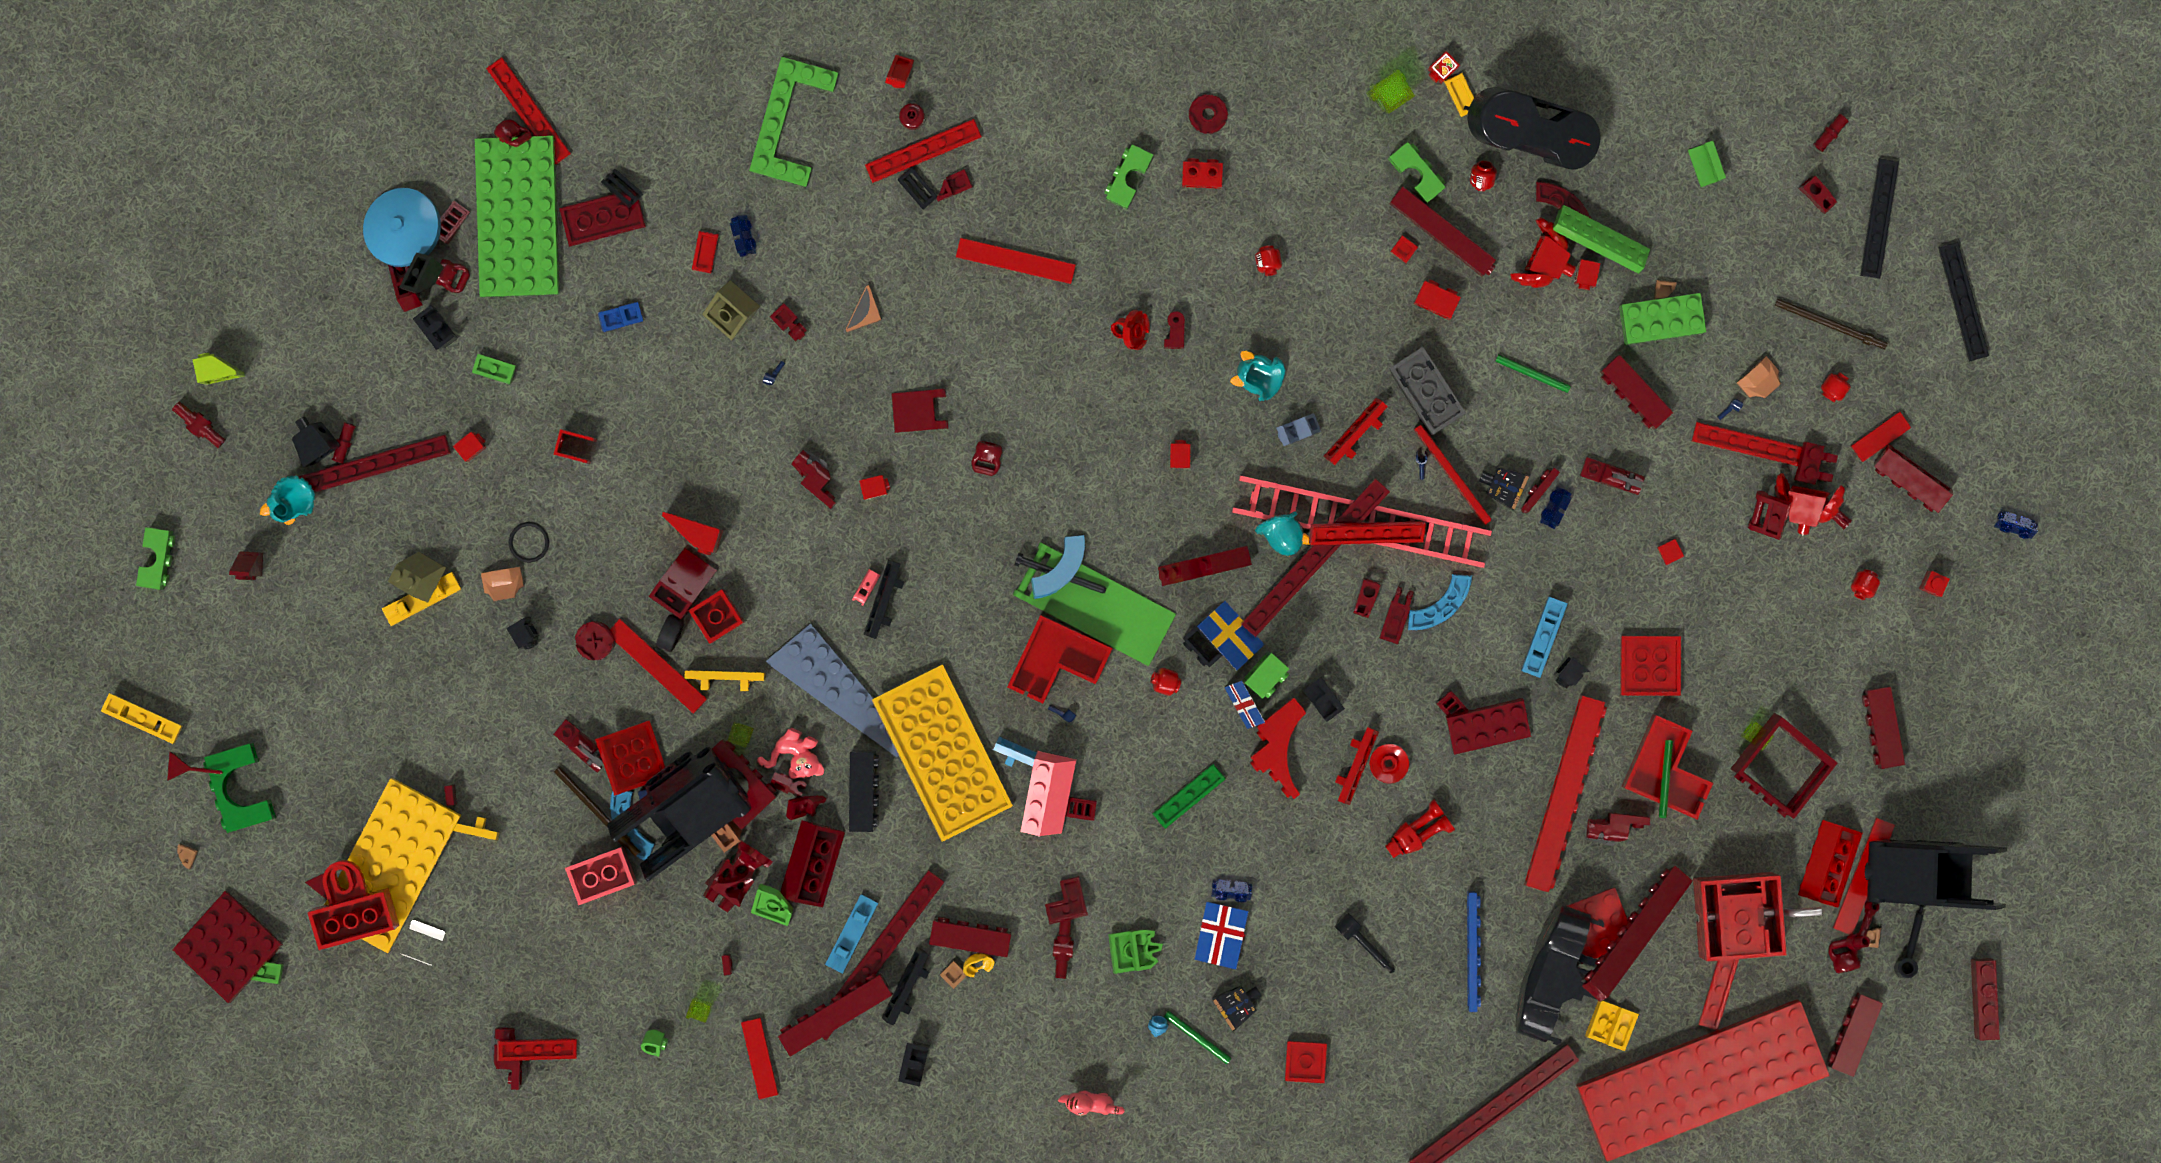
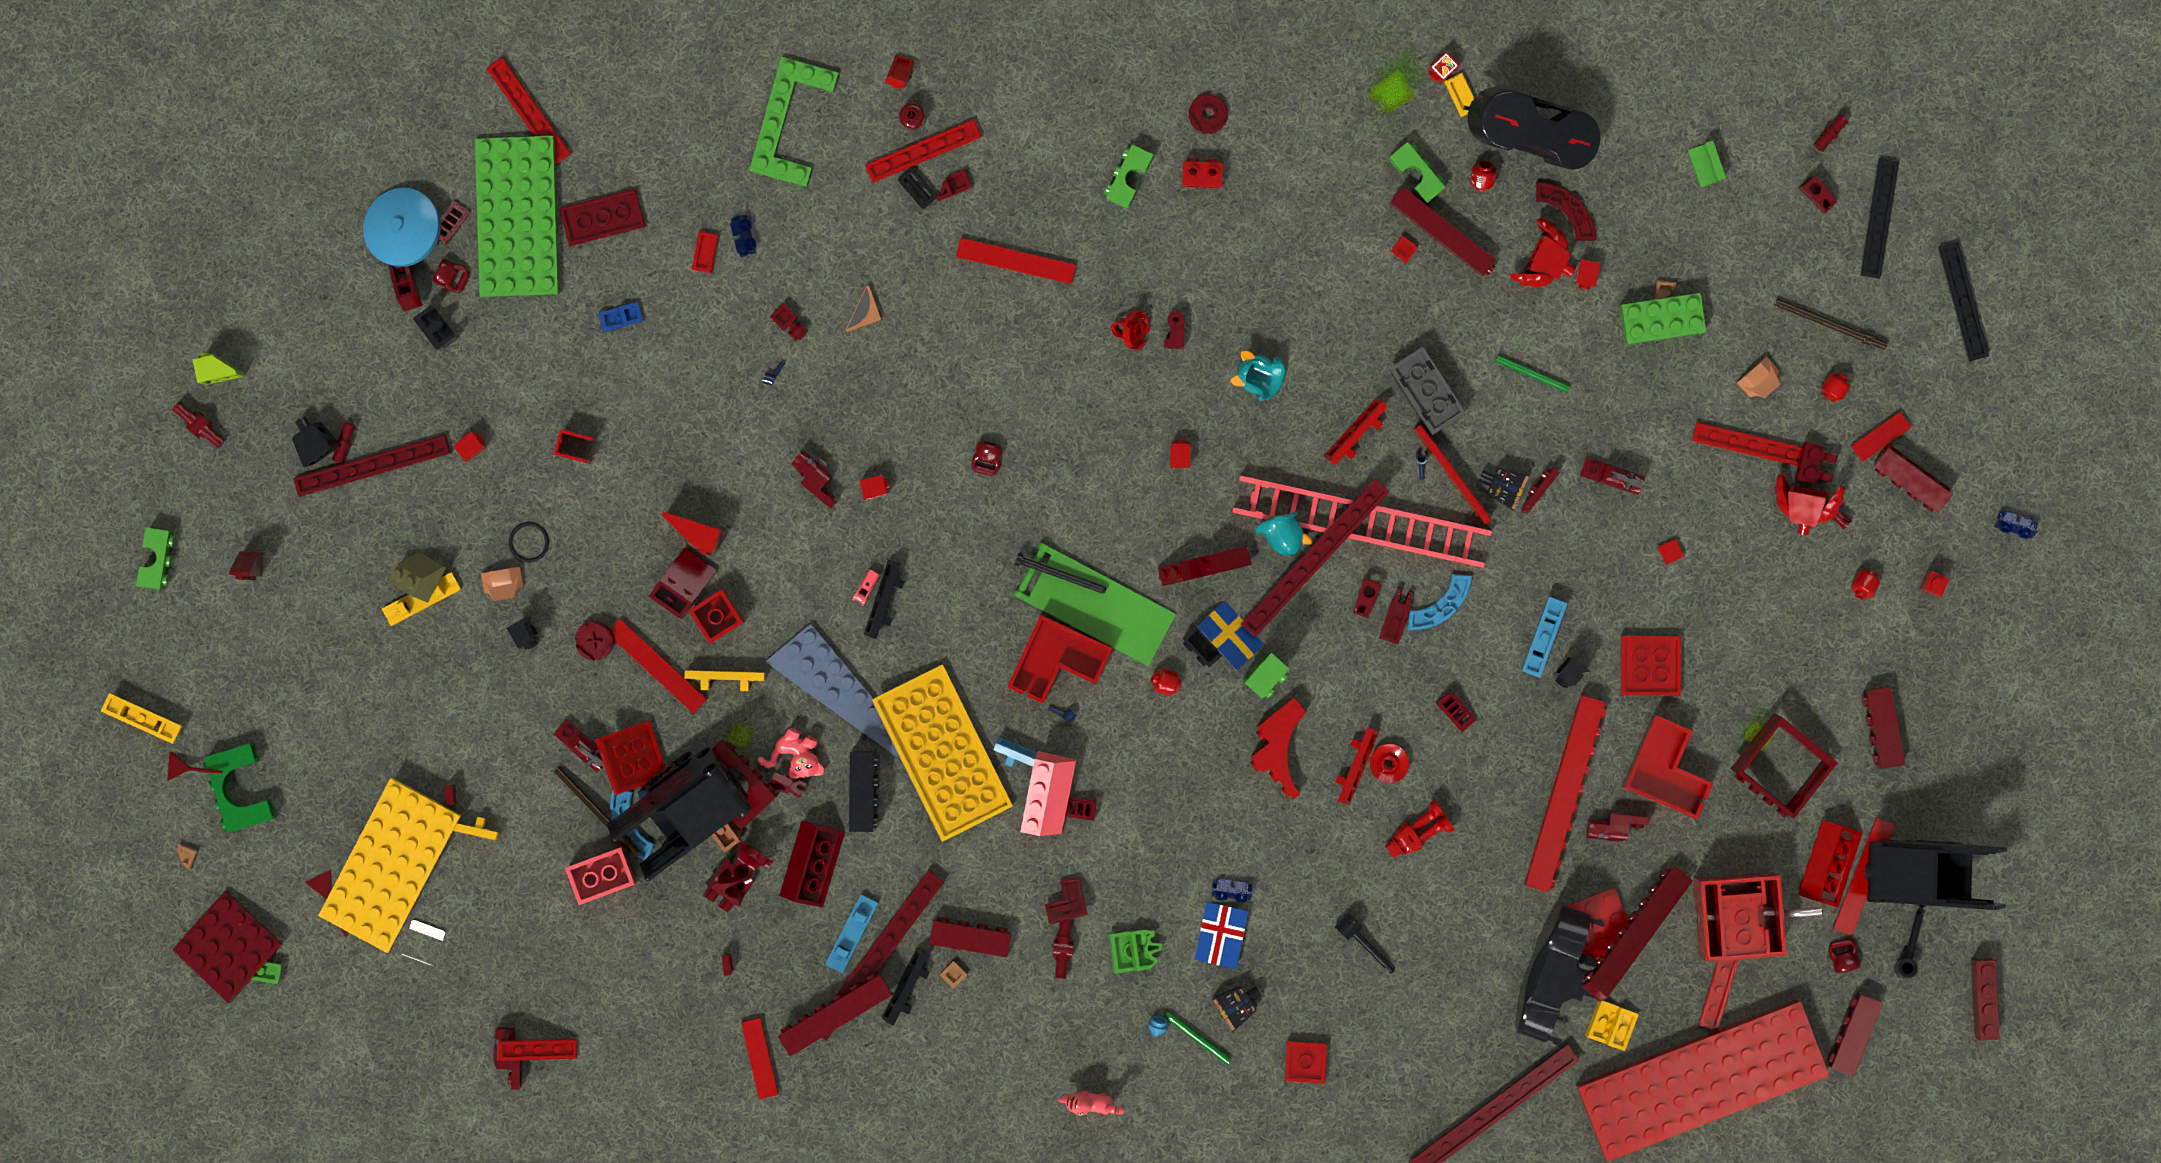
teal hair [260,476,315,525] -> none
red brick [307,860,400,950] -> none
pearl dark grey slope [399,252,443,294] -> none
bright green plate [472,354,516,385] -> none
dark red piece [494,119,531,147] -> none
black tile [601,169,643,208] -> none
bright green plate [641,1029,668,1057] -> none
black tyre [656,614,685,652] -> none
clear neon green panel [685,997,713,1023] -> none
olive slope [702,280,760,341] -> none
bright green plate [751,884,794,926] -> none
dark red slope [786,795,826,820] -> none
dark red flag [892,389,949,433] -> none
black window [898,1041,930,1087] -> none
yellow piece [963,953,995,977] -> none
dark azure tile [1031,535,1085,599] -> none
green tile [1152,764,1226,829] -> none
sticker [1224,681,1265,729] -> none
red head [1255,245,1282,276] -> none
sand blue brick [1276,413,1321,446] -> none
black window [1302,677,1345,722] -> none
red tile [1309,521,1426,545] -> none
red brick [1413,279,1461,320] -> none
dark red plate [1446,698,1531,755] -> none
blue plate [1467,891,1481,1012] -> none
clear blue hinge [1540,487,1572,529] -> none
bright green piece [1553,205,1650,274] -> none
dark red brick [1600,355,1673,430] -> none
green bar [1659,740,1673,818] -> none
dark blue hand [1717,399,1744,420] -> none
dark red plate [1748,491,1791,540] -> none
dark red brick [1846,901,1879,950] -> none
medium nougat tile [1866,928,1881,948] -> none

